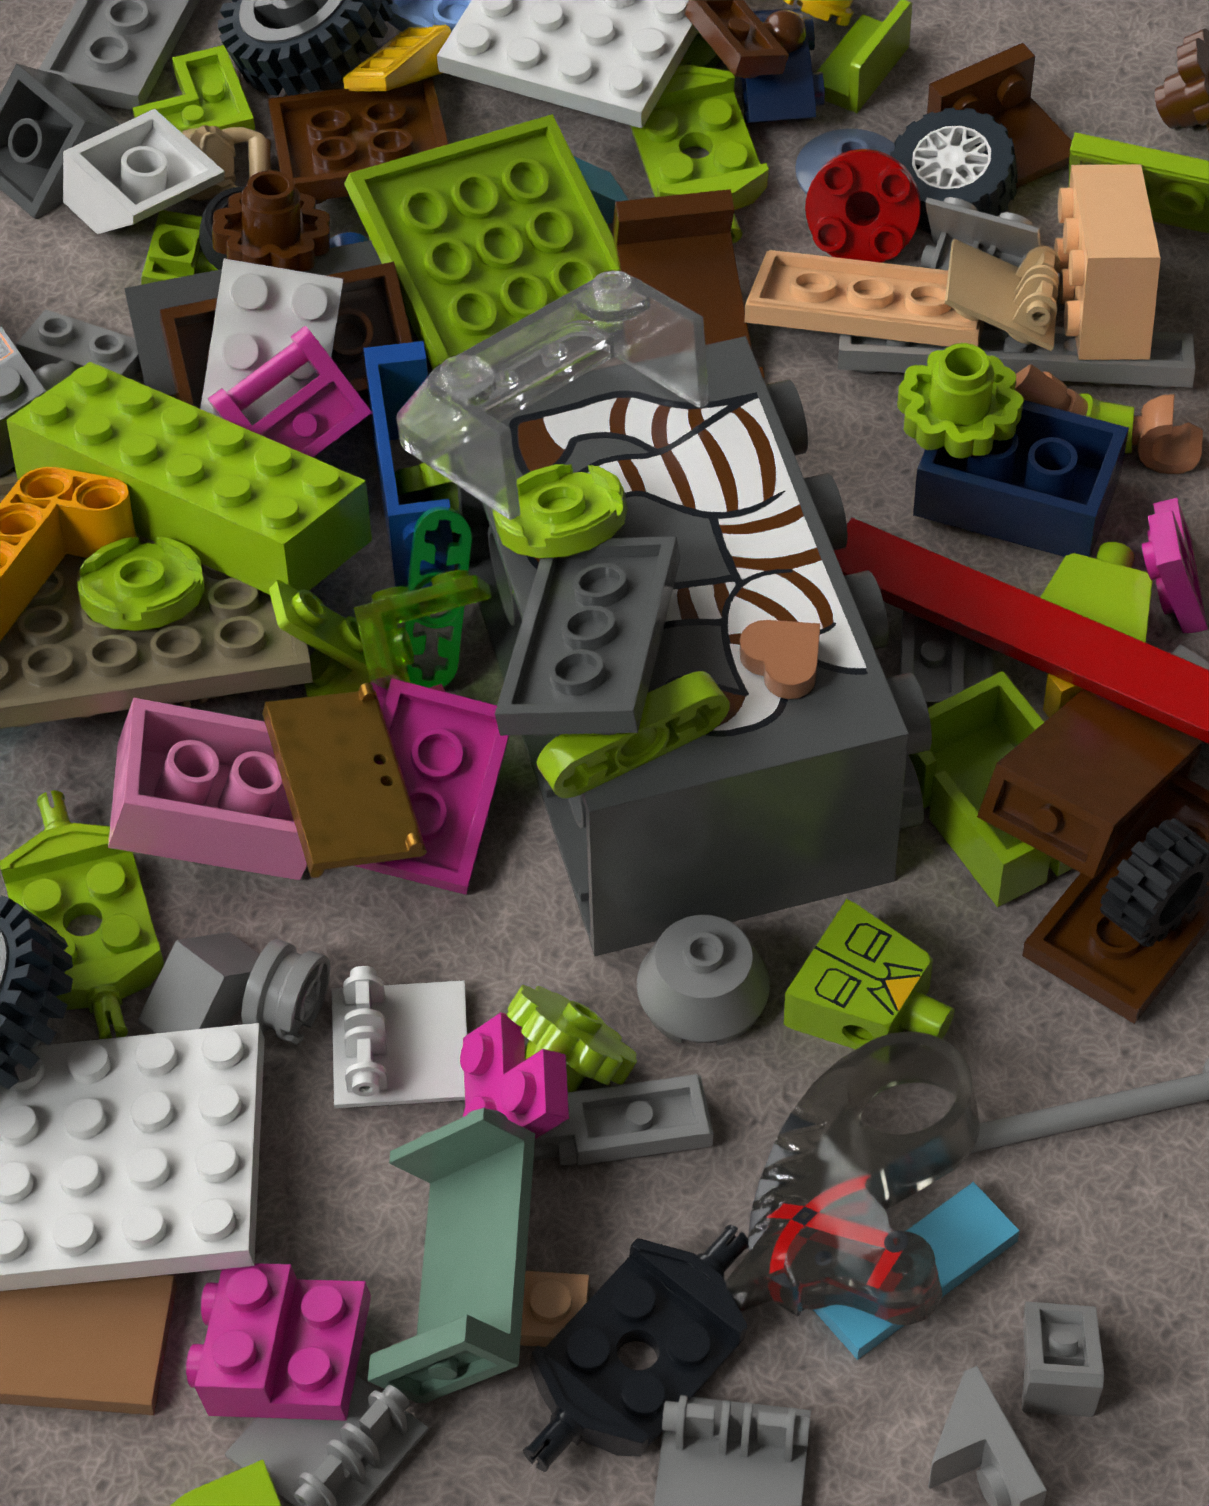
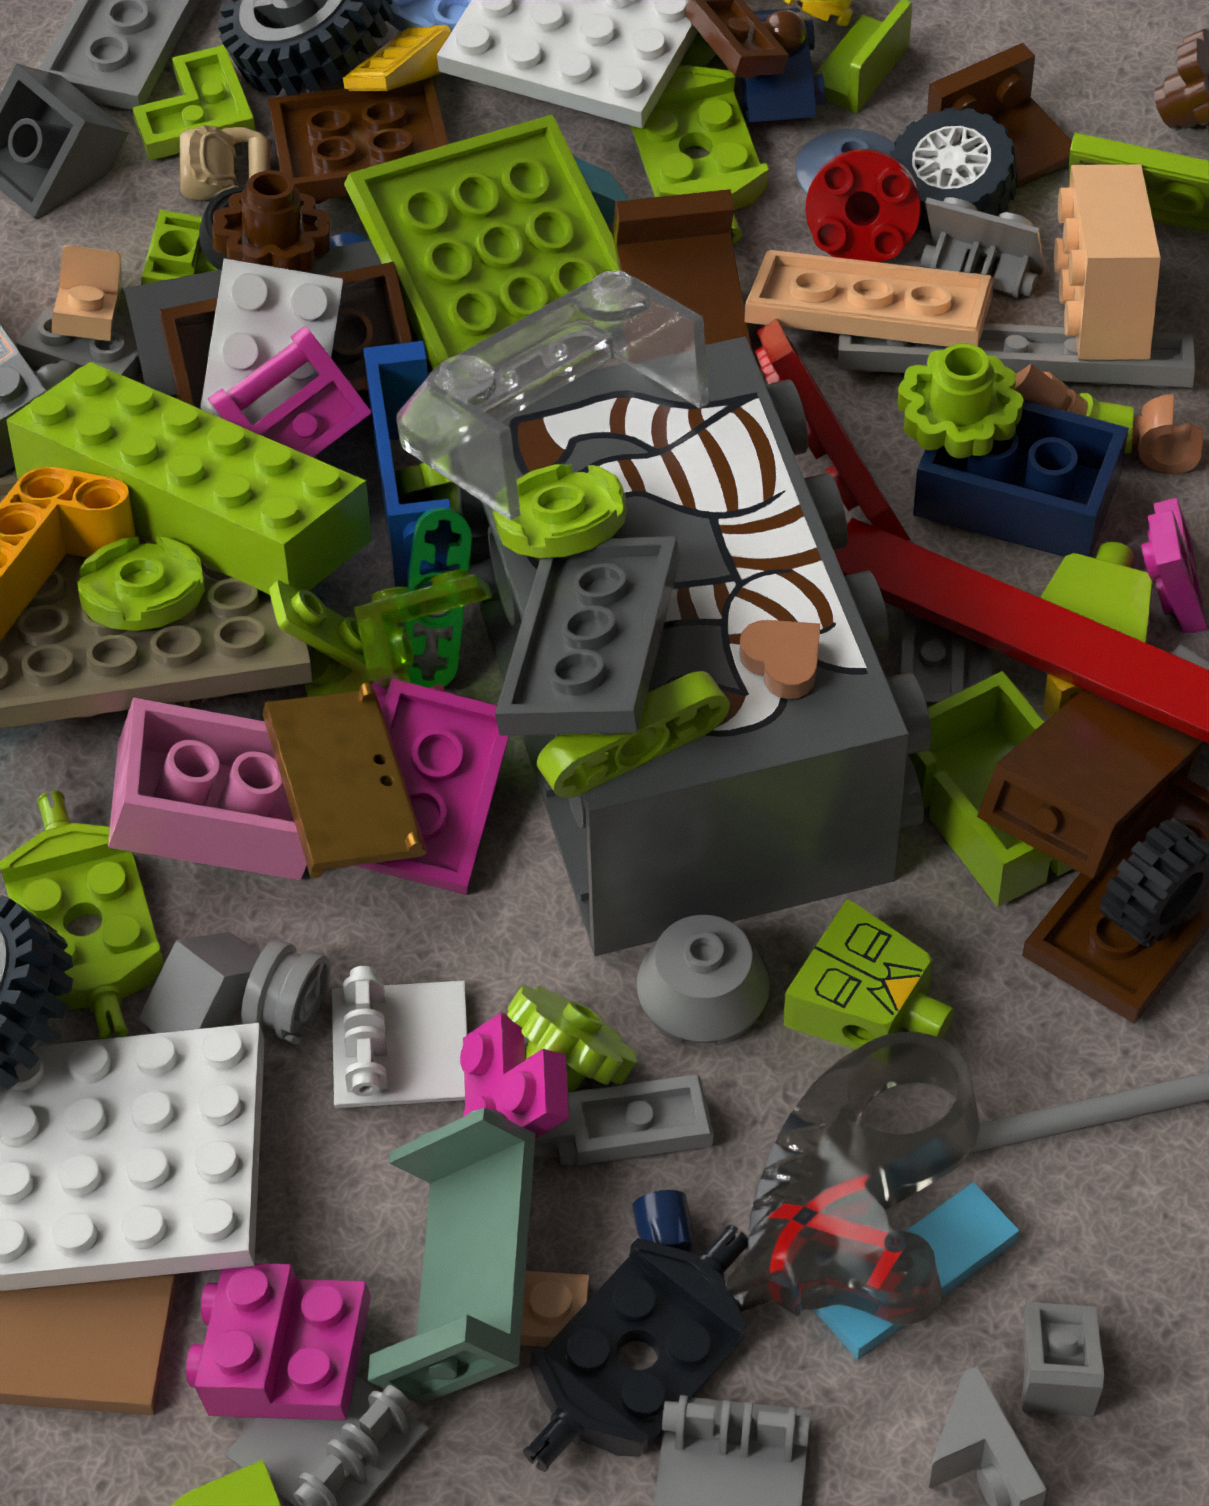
white slope [63,109,225,234] -> none
tan hinge [945,239,1060,351] -> none
none -> light nougat slope [51,245,122,341]
none -> dark blue hose [632,1190,693,1252]
none -> red wing [755,319,910,541]

